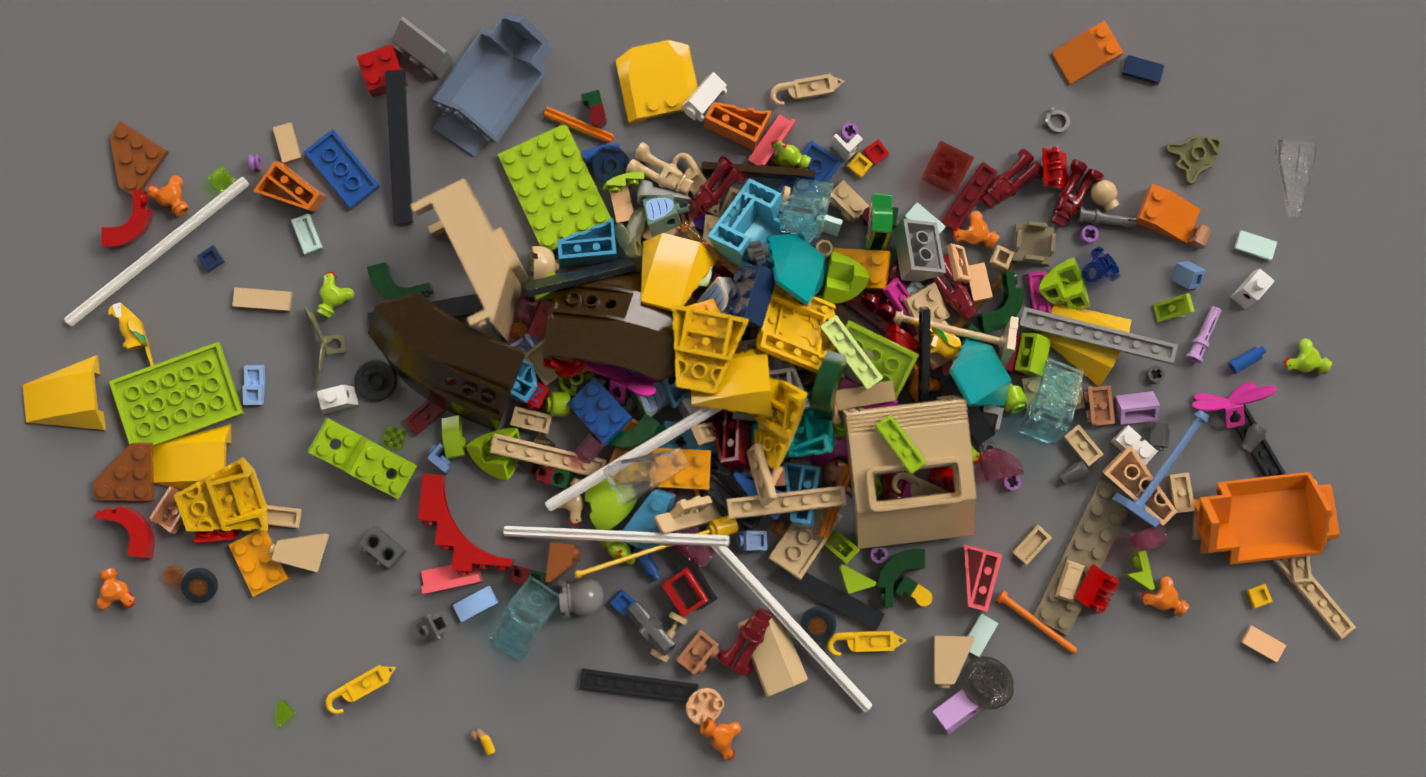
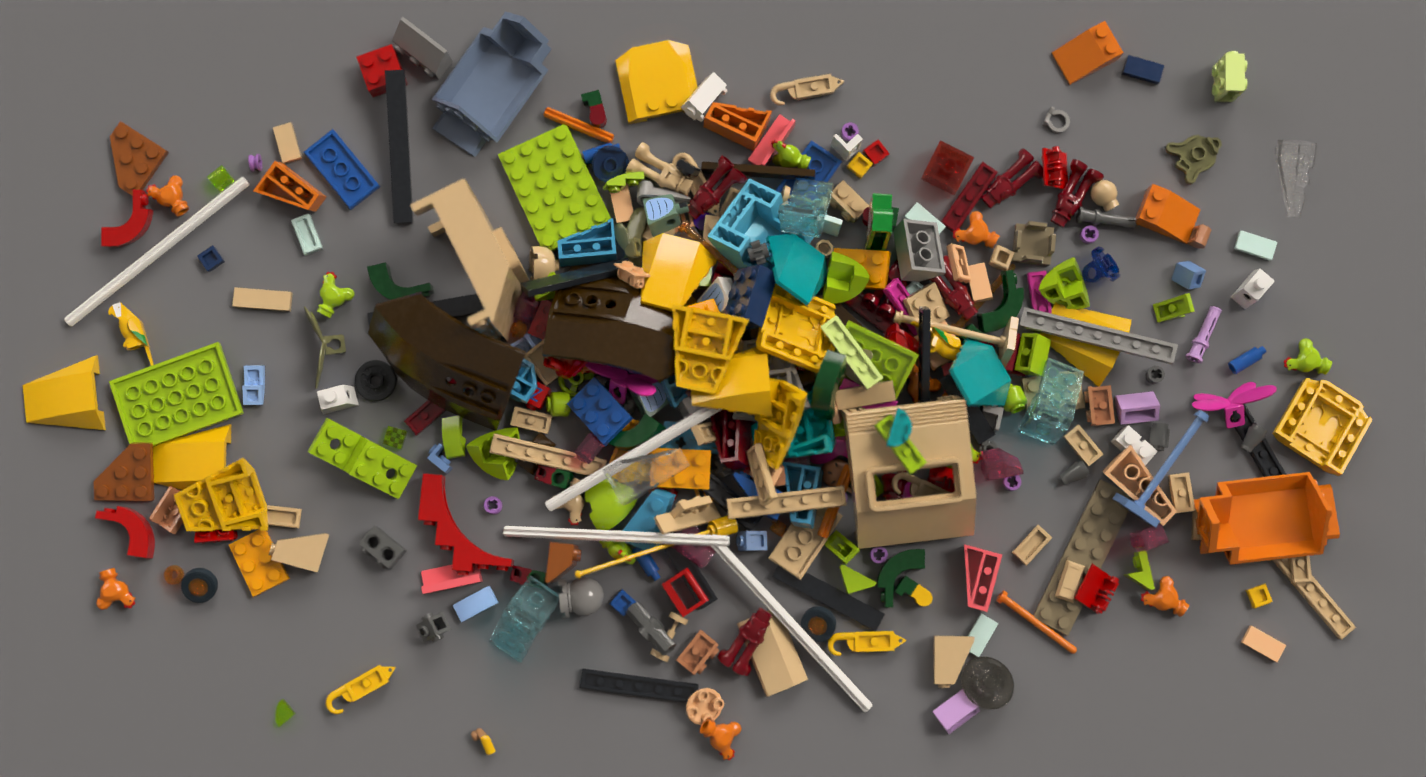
none -> medium lavender bush [484,496,502,514]
none -> light nougat hinge [614,261,651,289]
none -> black plate [676,159,701,177]
none -> teal tile [886,408,912,447]
none -> yellowish green brick [1212,51,1248,102]
none -> yellow wedge [1272,378,1372,476]

